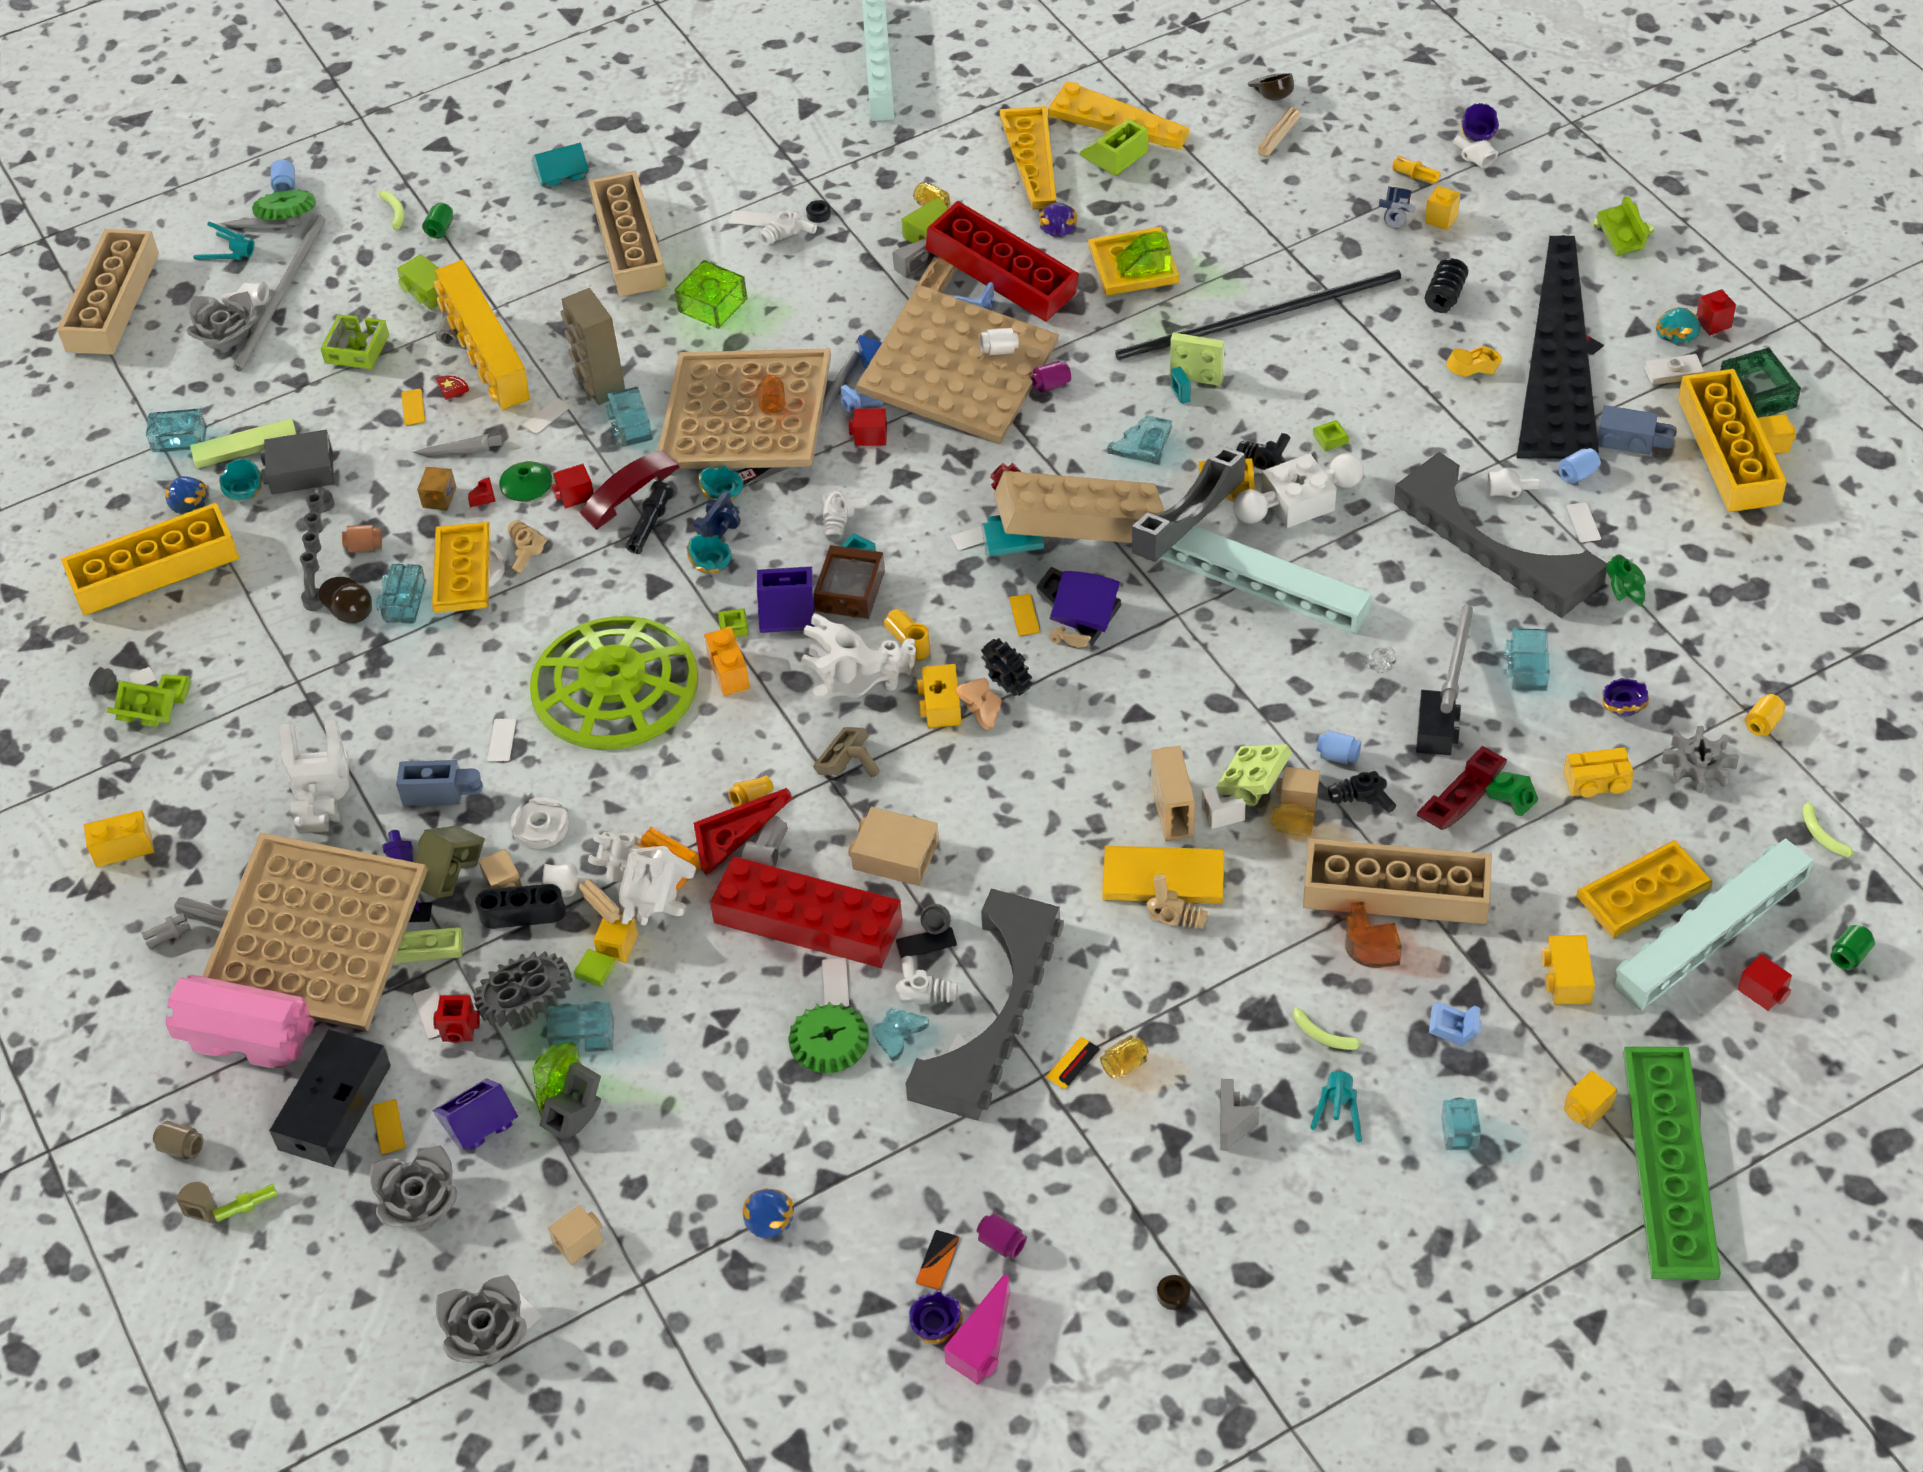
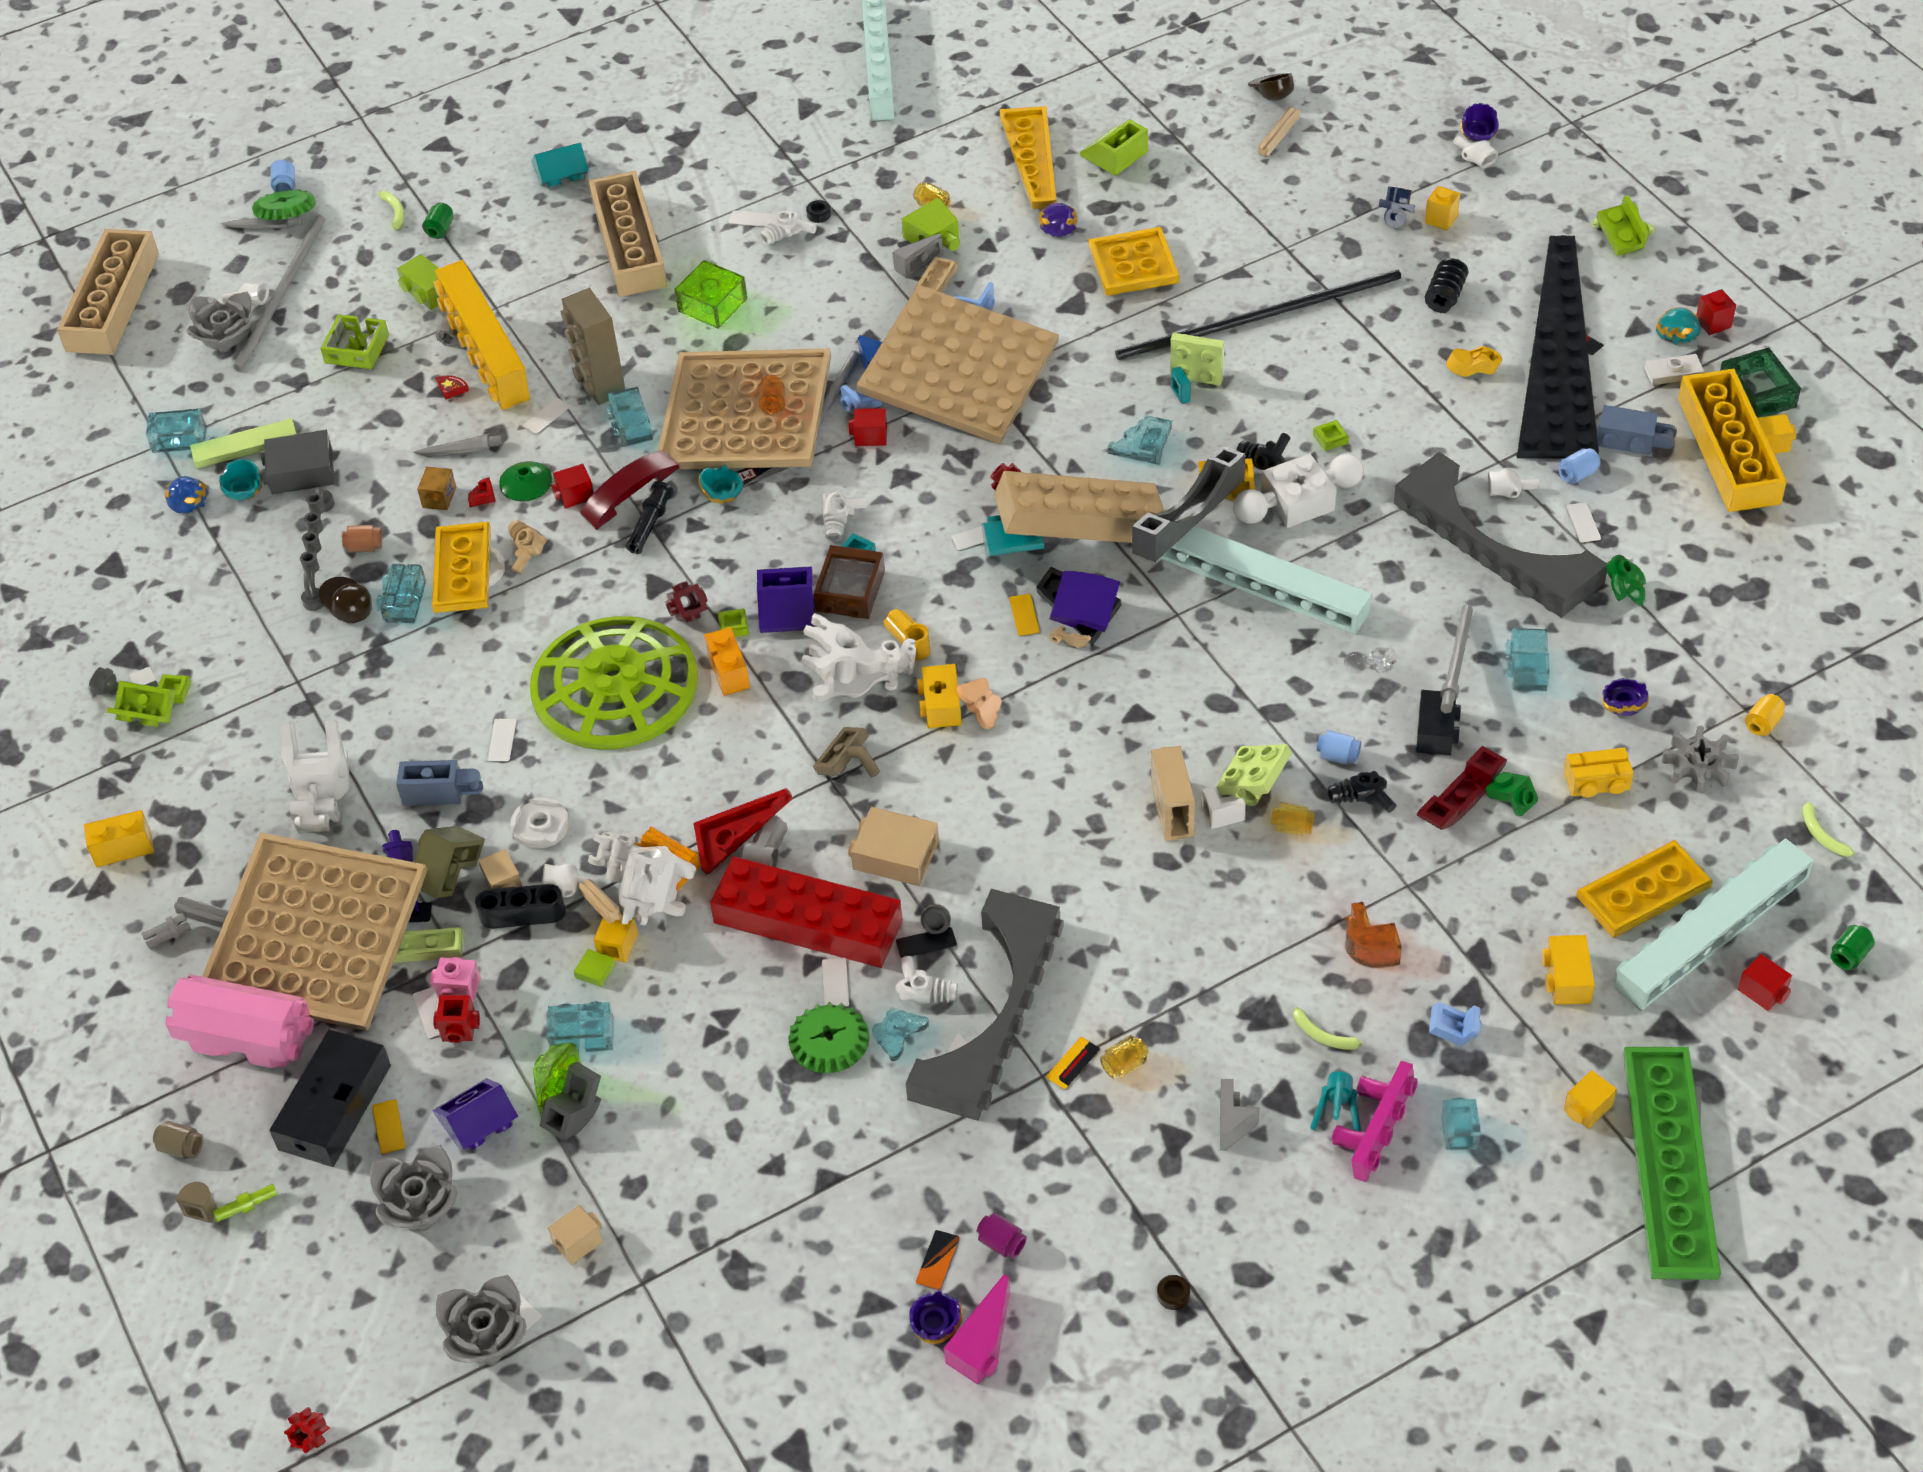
yellow brick [61,502,240,616] -> none
teal plant [193,221,255,261] -> none
yellow sticker [401,388,425,426] -> none
dark grey gear [473,951,573,1027] -> none
teal hair [687,534,732,574] -> none
dark blue hips [693,492,741,541] -> none
yellow cone [728,775,774,807] -> none
blue hair [742,1188,794,1238] -> none
red brick [925,200,1079,322] -> none
white brick [980,328,1019,356] -> none
black gear [981,638,1032,696] -> none
magenta brick [1031,361,1071,393] -> none
yellow wing [1048,81,1189,150] -> none
yellow tile [1102,846,1224,904] -> none
clear neon green slope [1116,231,1171,277] -> none
tan piece [1146,874,1208,929] -> none
tan brick [1276,767,1320,812] -> none
tan brick [1303,838,1492,925] -> none
yellow axle [1392,156,1441,184] -> none
none -> red gear [284,1407,330,1453]
none -> bright pink brick [431,957,481,1003]
none -> dark red brick [665,581,708,623]
none -> dark pink plate [1332,1061,1418,1182]

